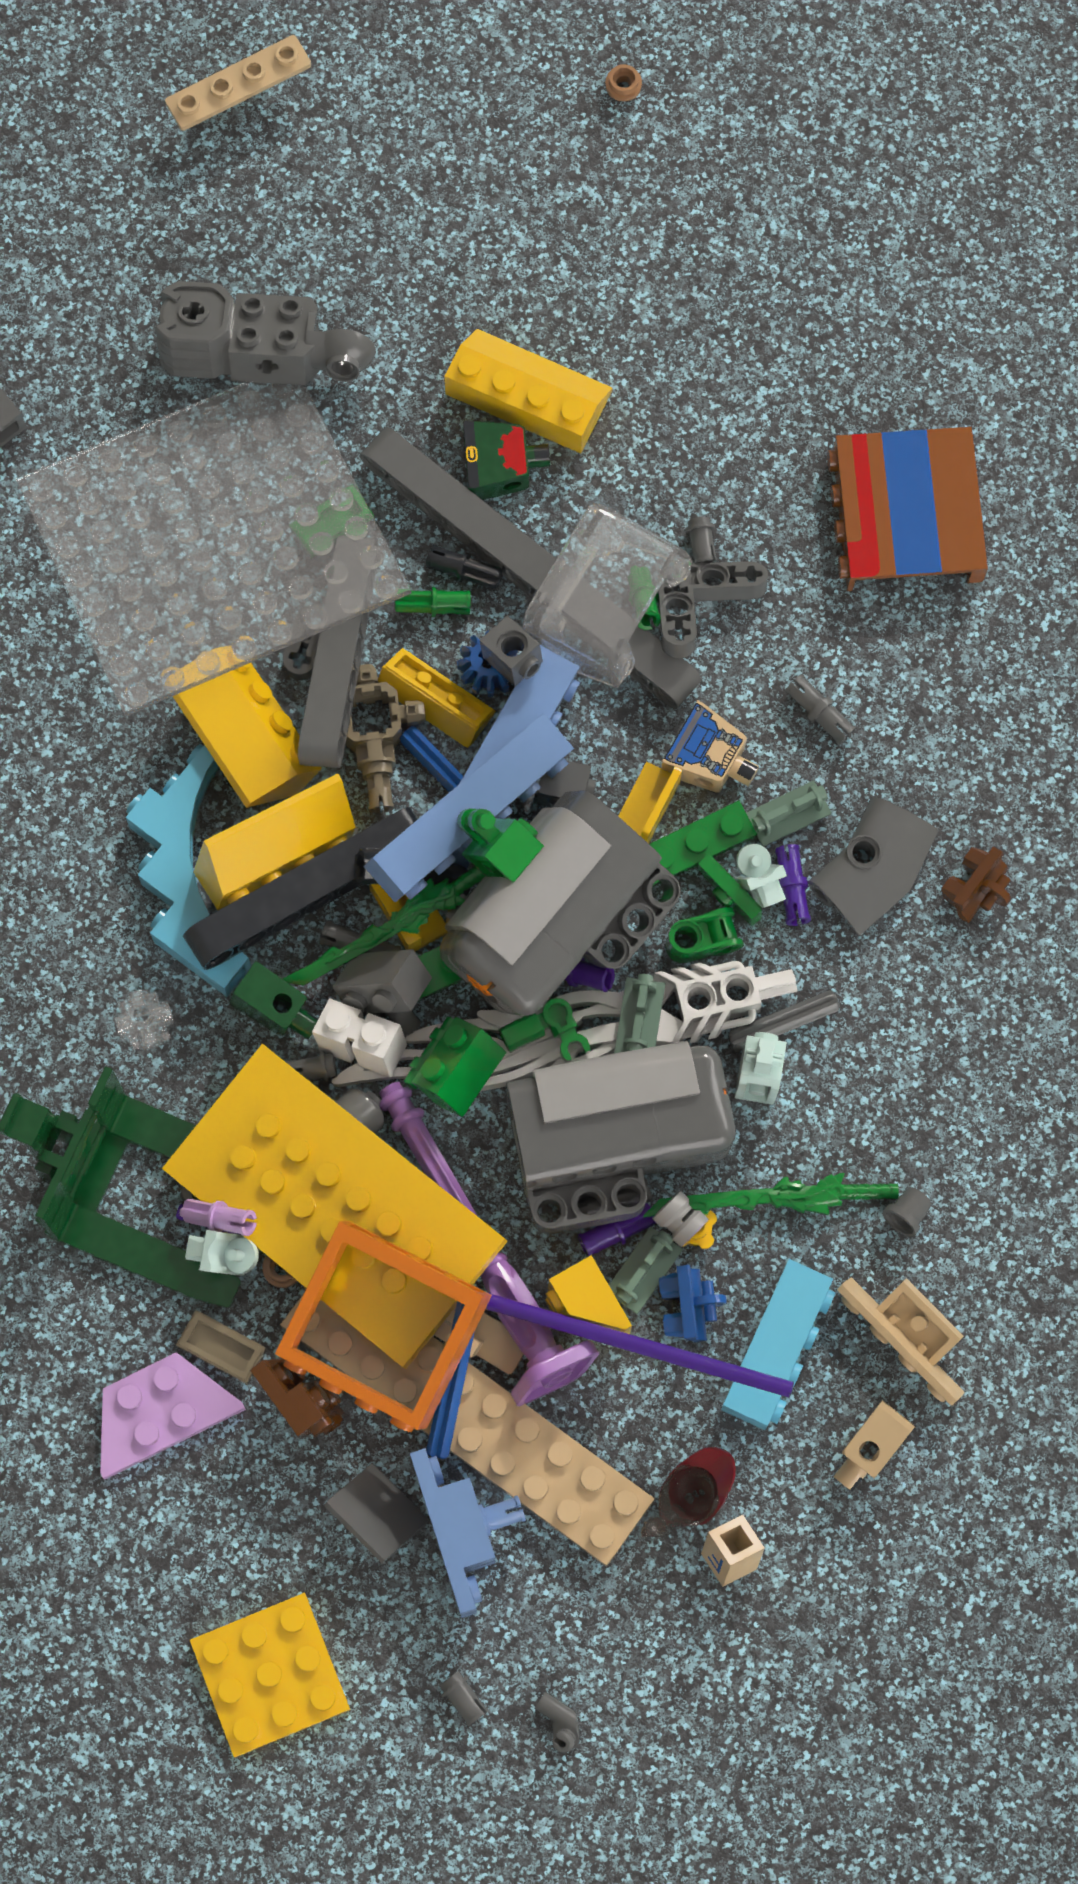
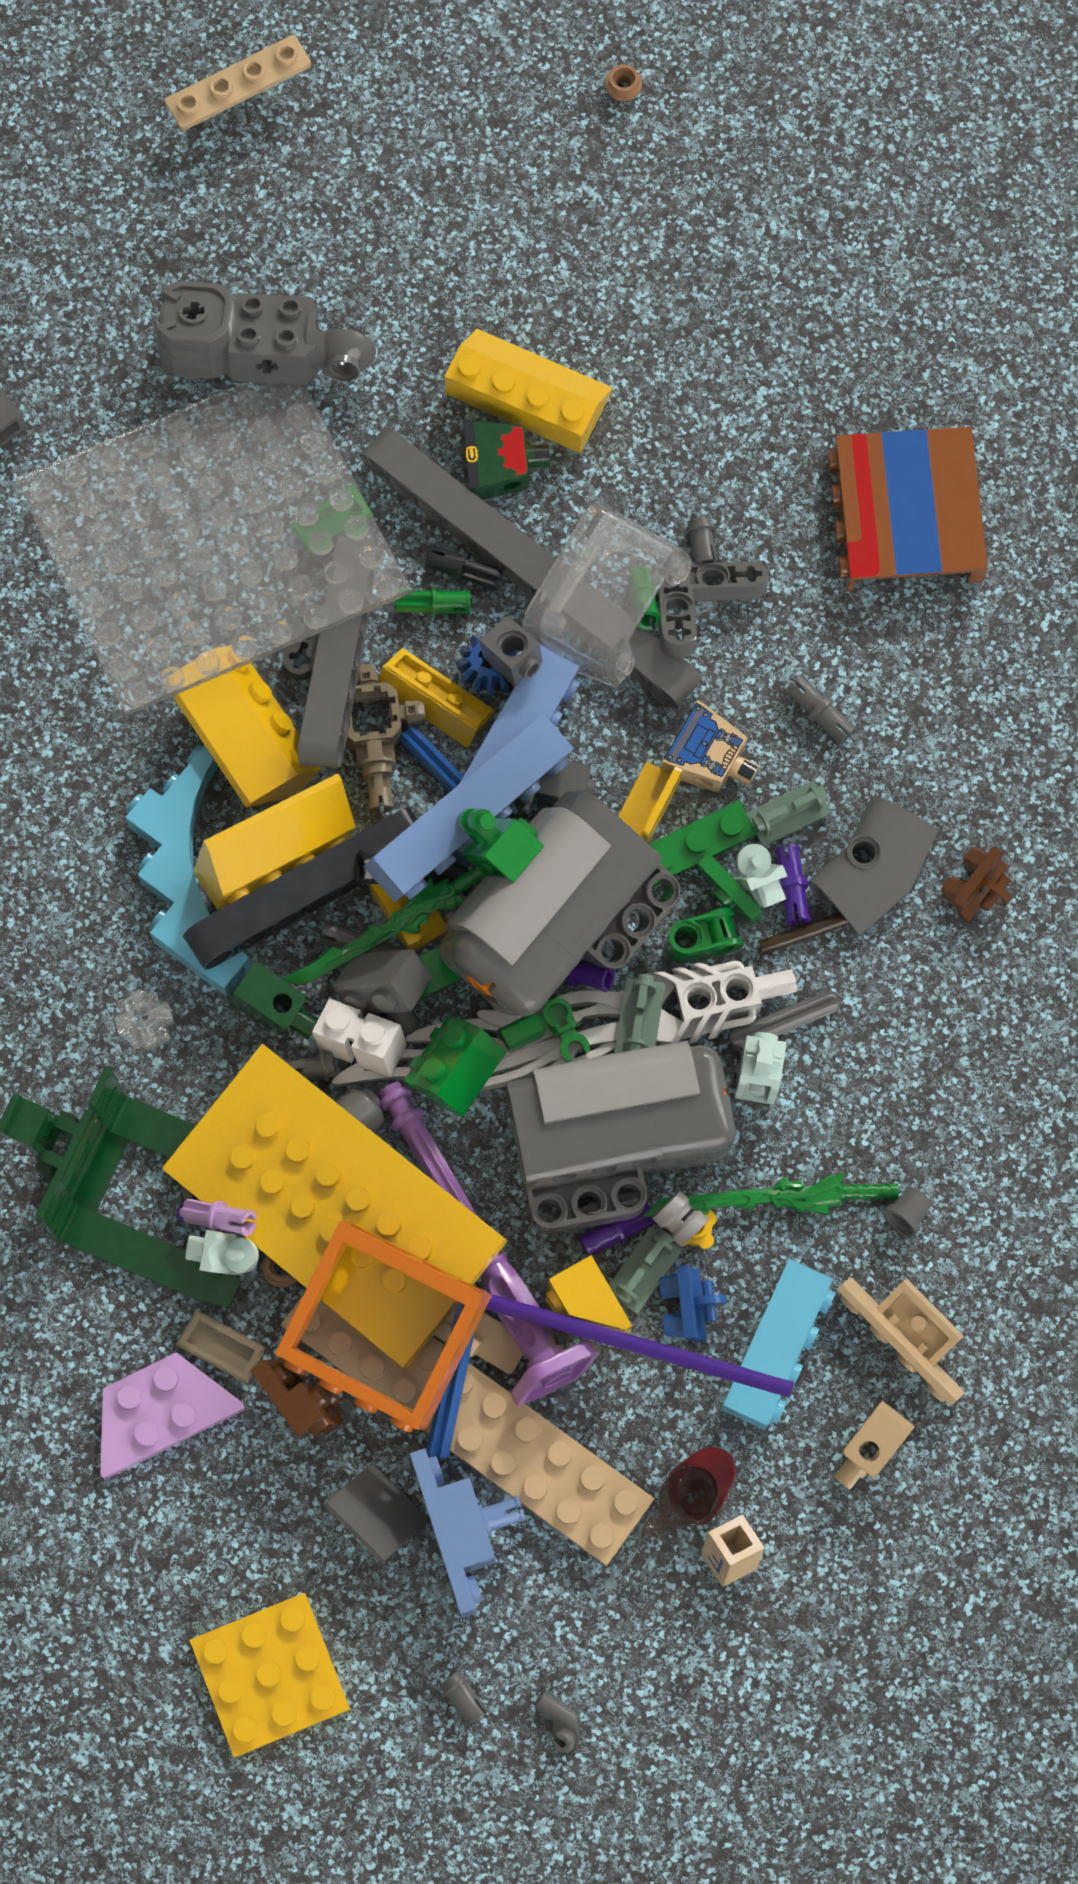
none -> dark brown bar [757,912,850,955]

